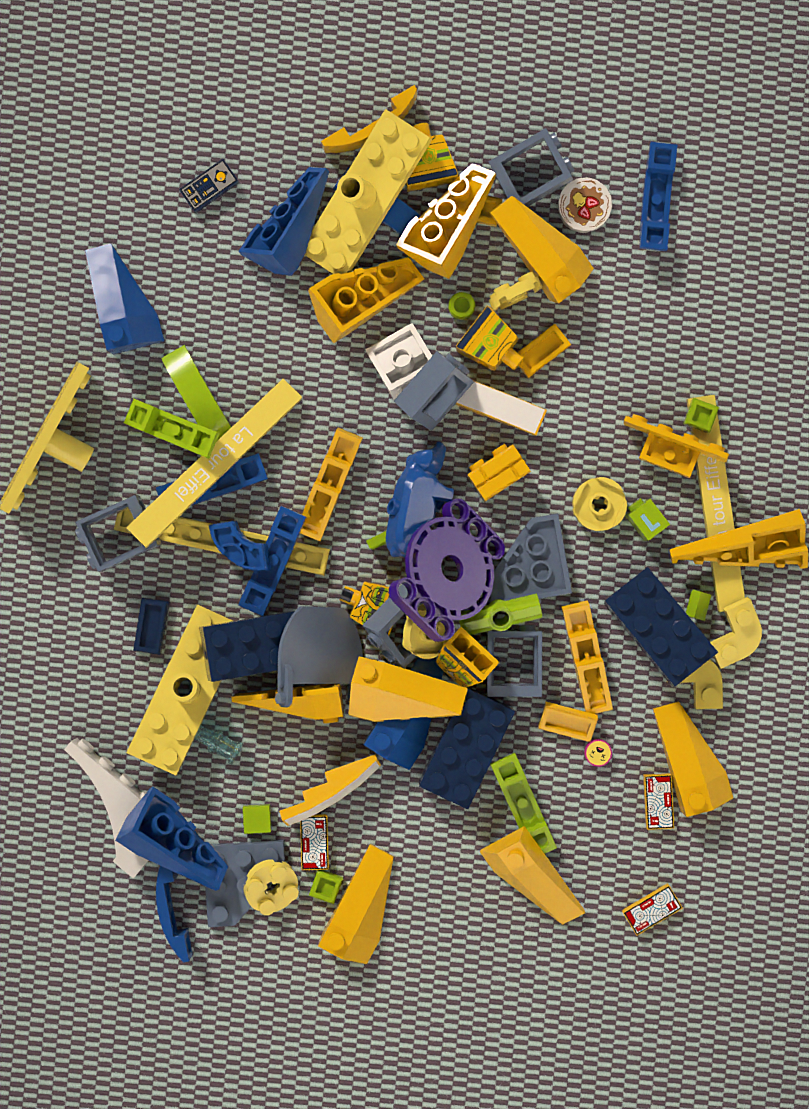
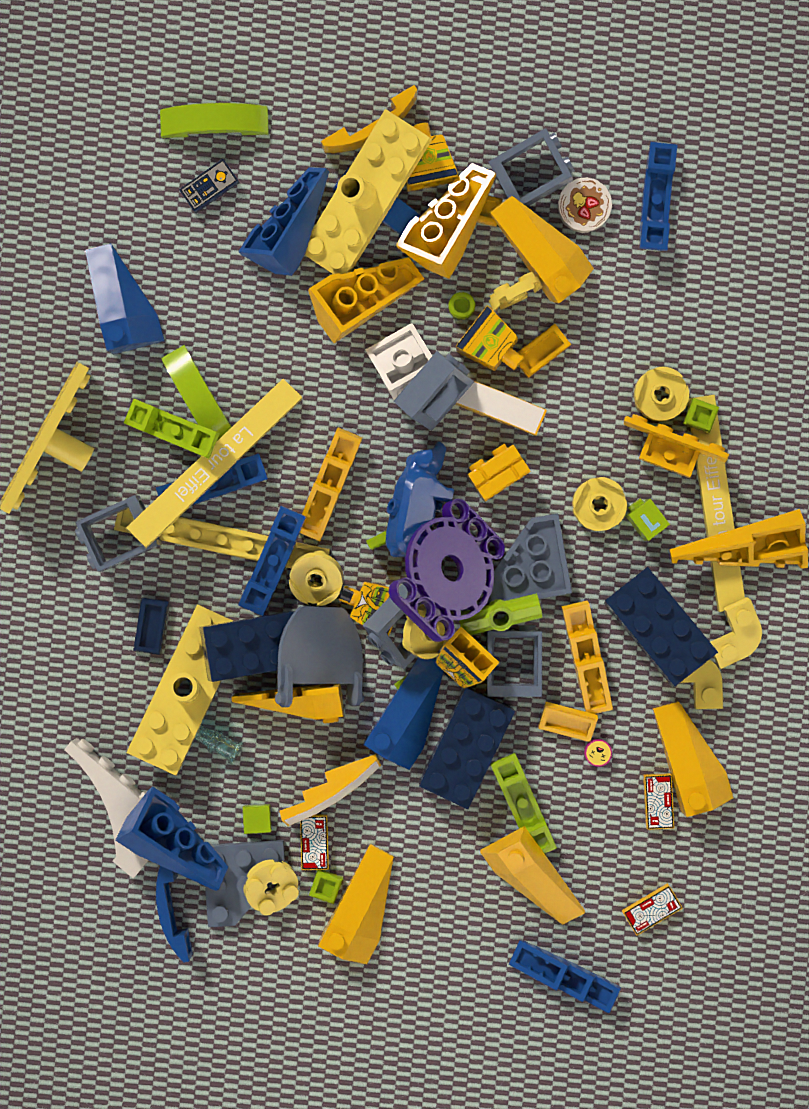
blue tile [209,521,270,571] -> none
yellow wedge [348,656,468,722] -> none
lime tile [686,590,712,621] -> none
none -> lime slope [160,103,269,138]
none -> light yellow plate [289,551,344,606]
none -> blue slope [508,940,622,1013]
none -> light yellow plate [634,367,689,422]

